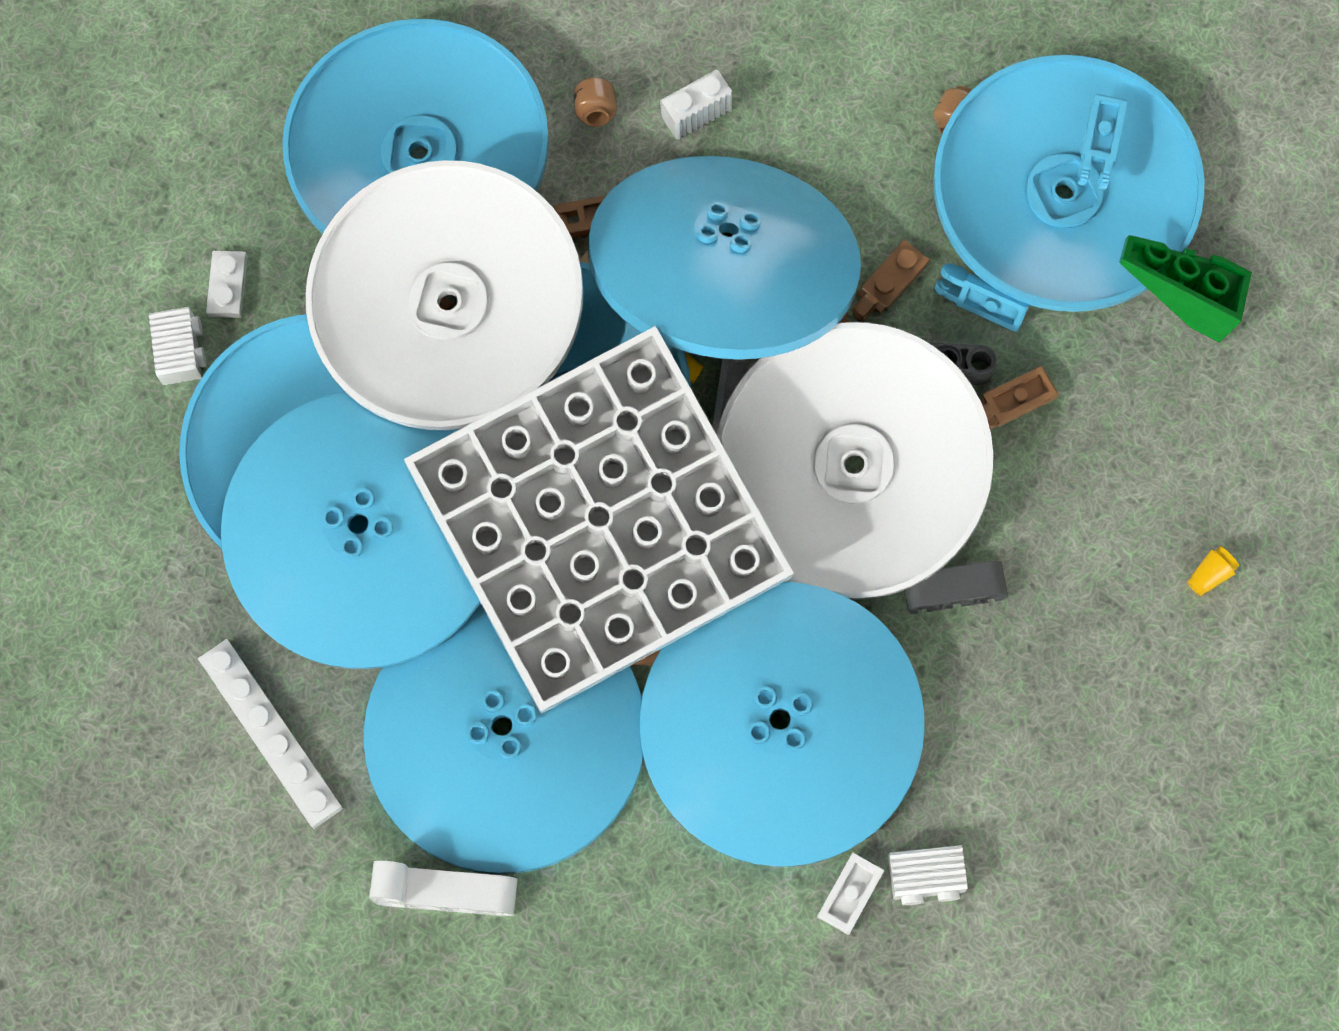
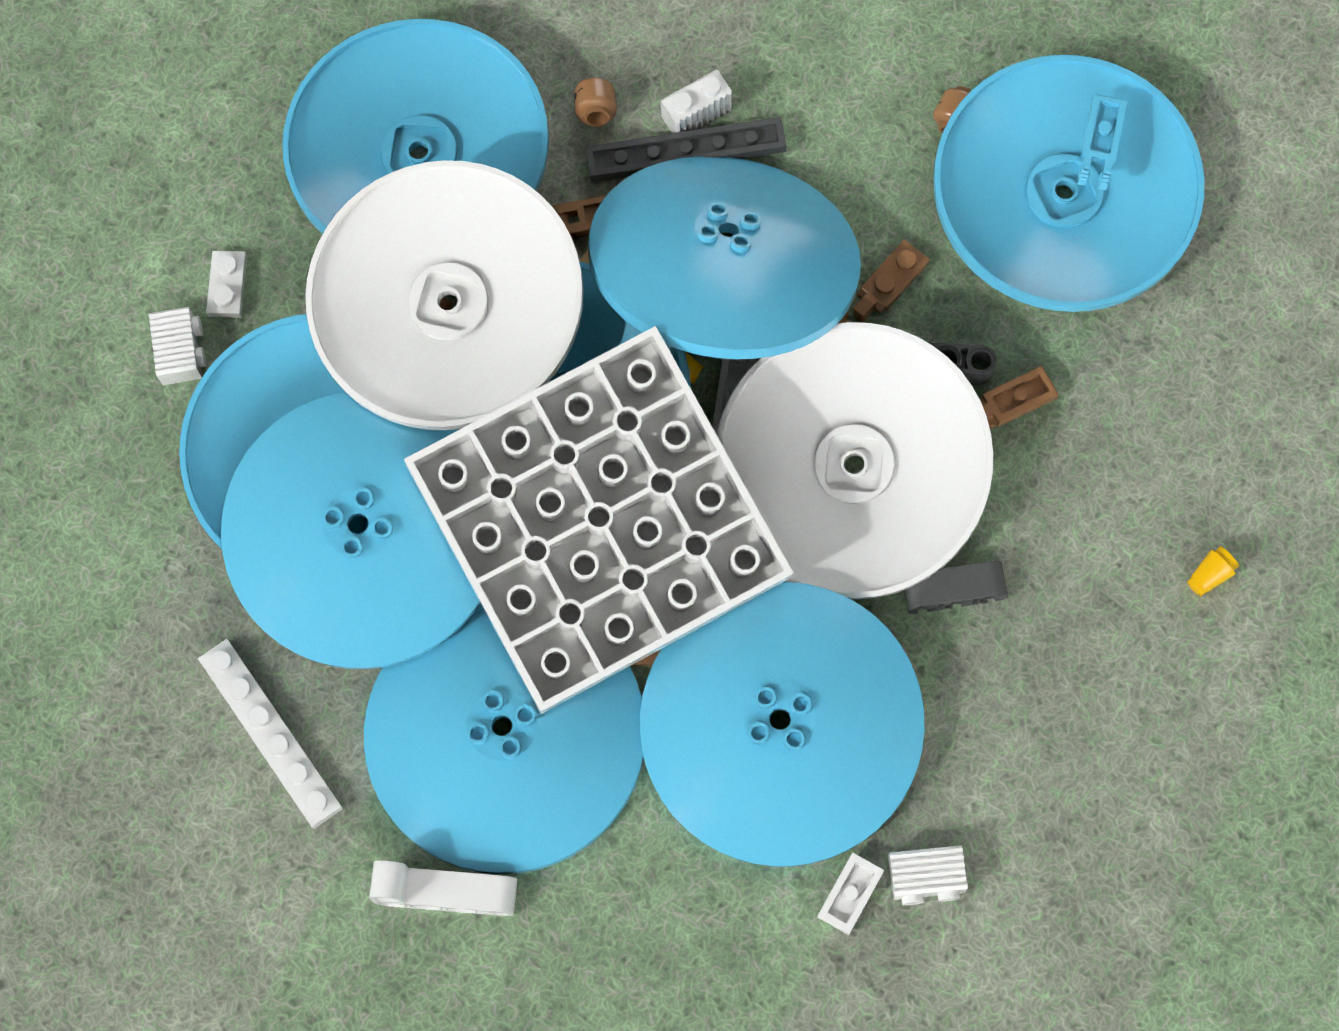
medium azure hinge [934,263,1029,332] -> none
green wedge [1119,235,1252,343] -> none
none -> dark grey plate [586,117,787,182]

